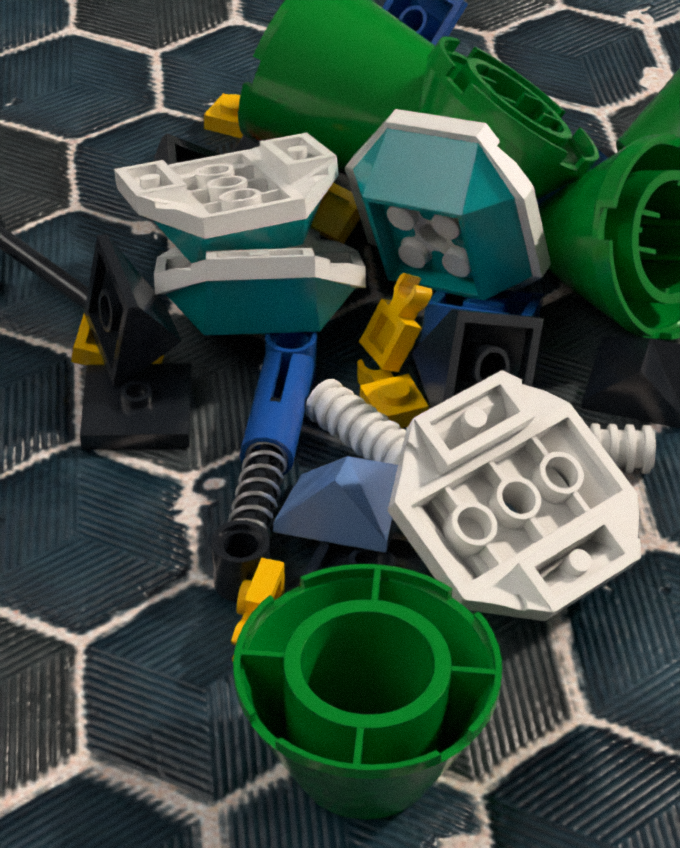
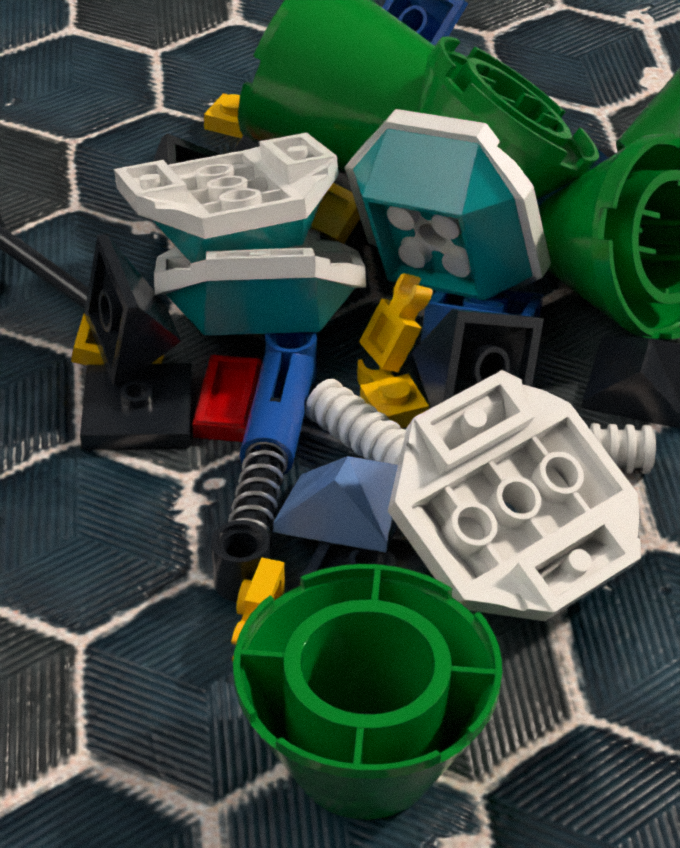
none -> red tile [192,355,262,442]

